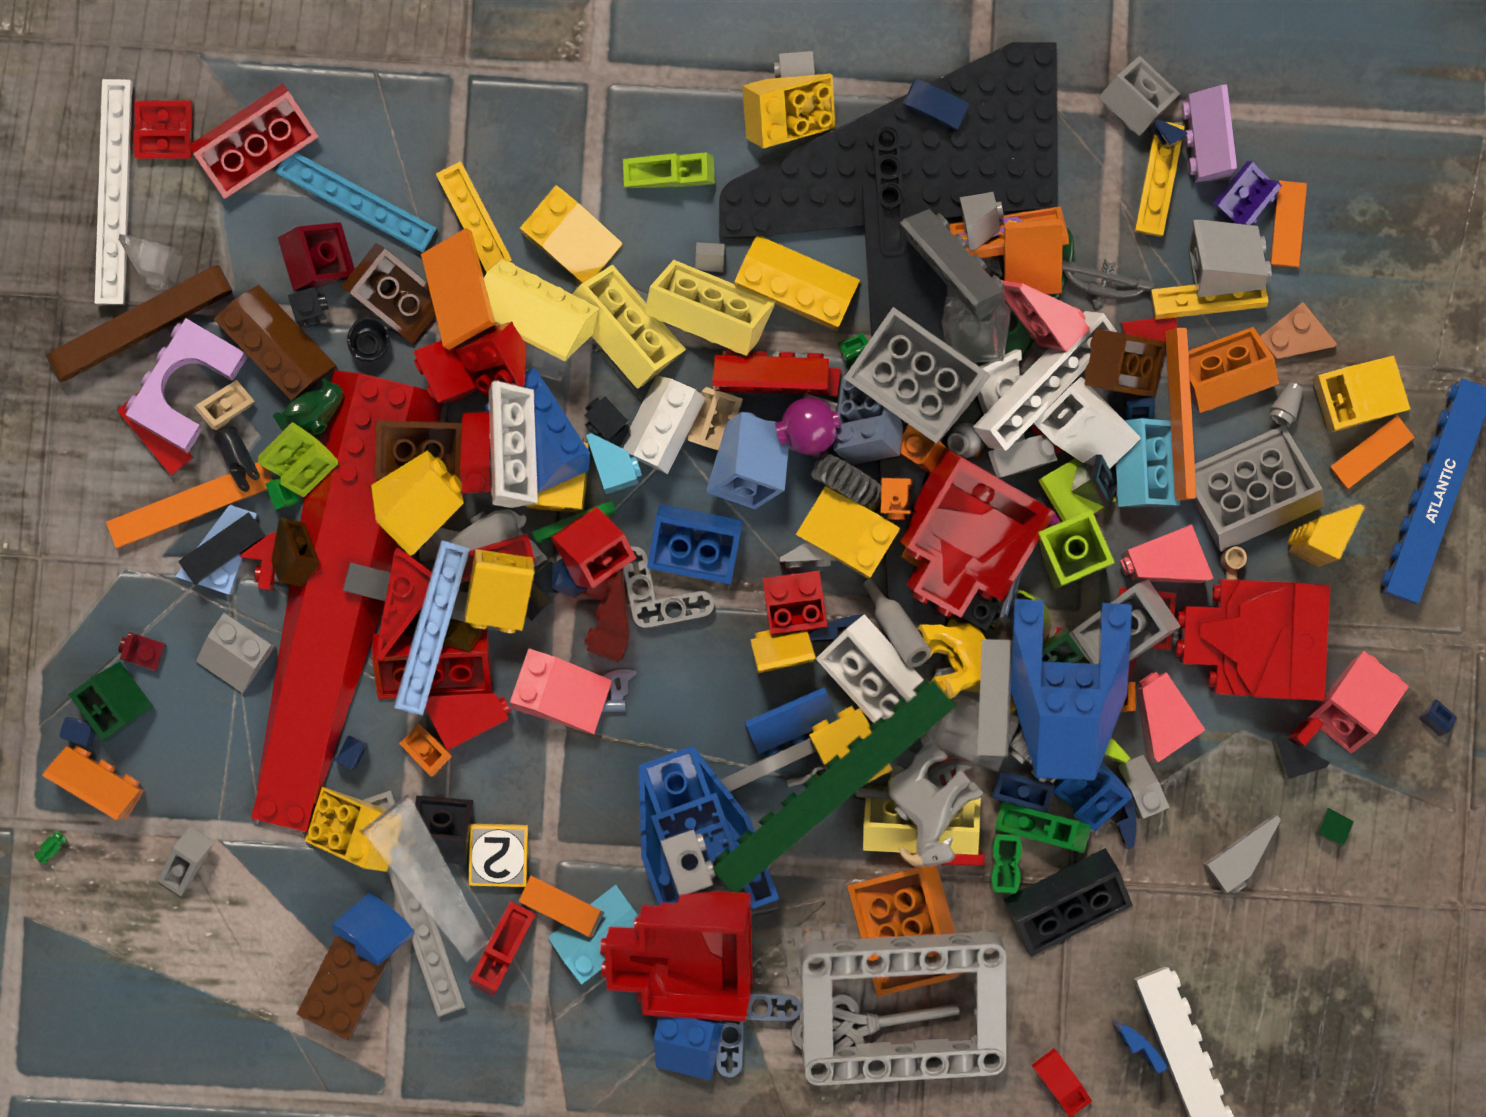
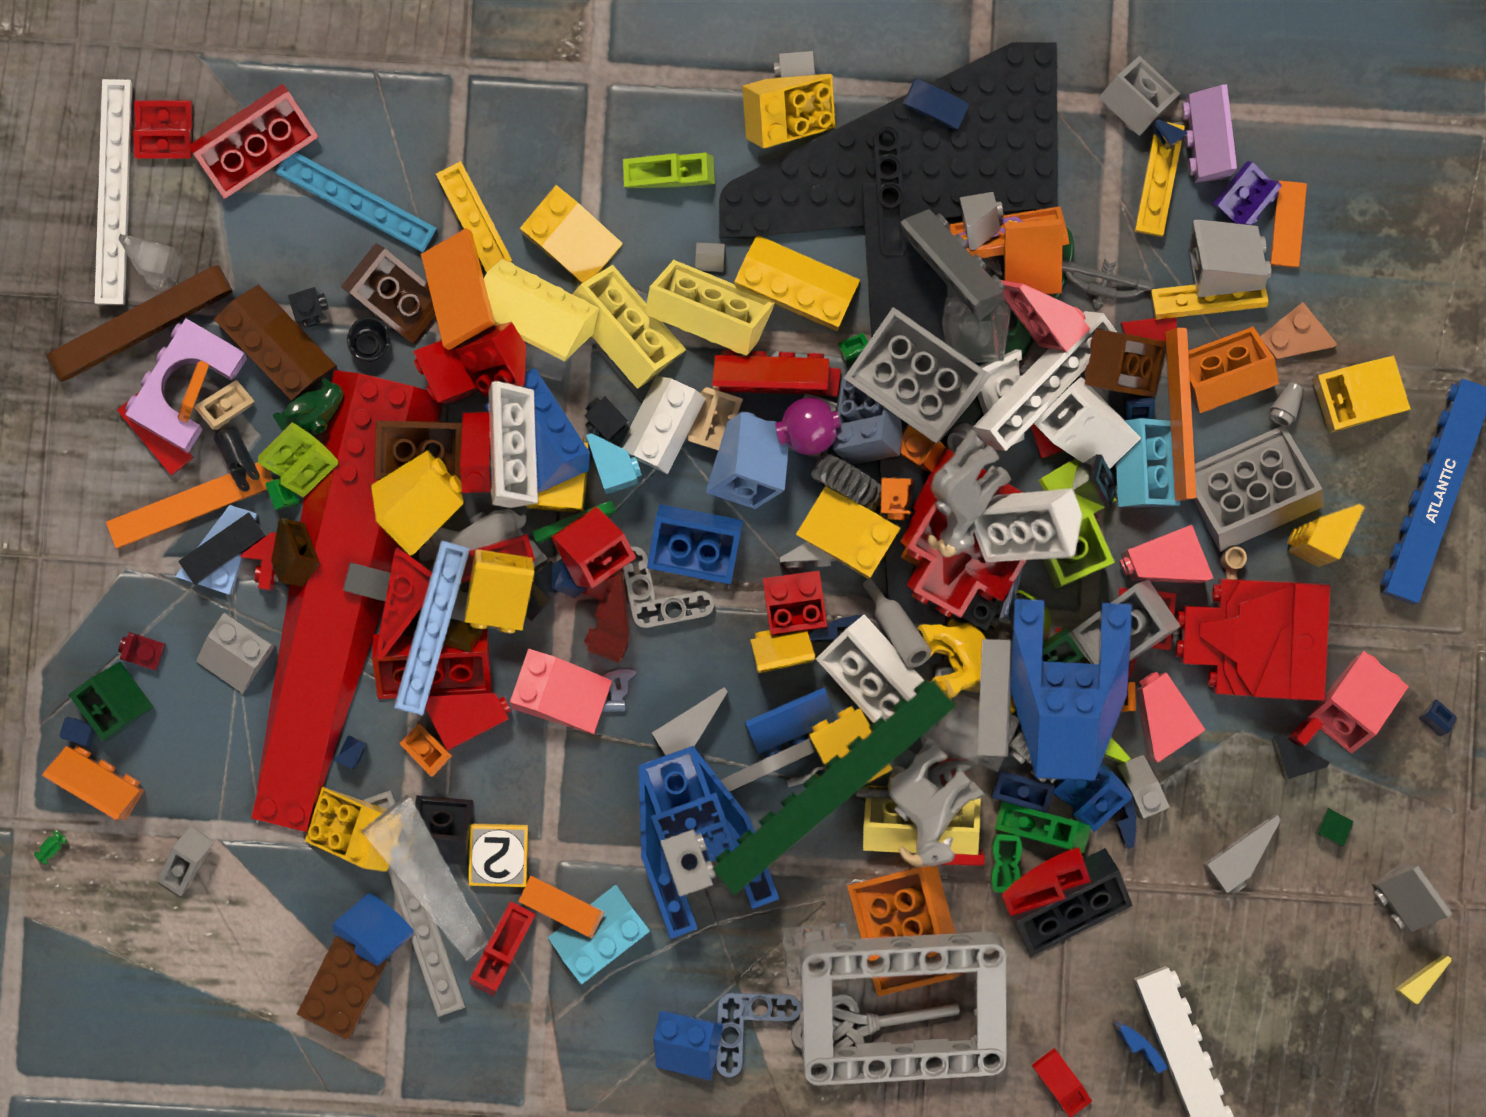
dark red slope [277,222,355,291] -> none
red panel [600,891,753,1022] -> none
light grey slope [988,434,1057,479] -> none
orange tile [1329,415,1415,490] -> none
none -> orange tile [177,361,209,423]
none -> light grey slope [652,687,728,755]
none -> light grey animal [928,430,1011,557]
none -> white slope [972,489,1082,562]
none -> red slope [1002,847,1091,916]
none -> light grey slope [1372,864,1452,932]
none -> light yellow slope [1395,955,1451,1004]

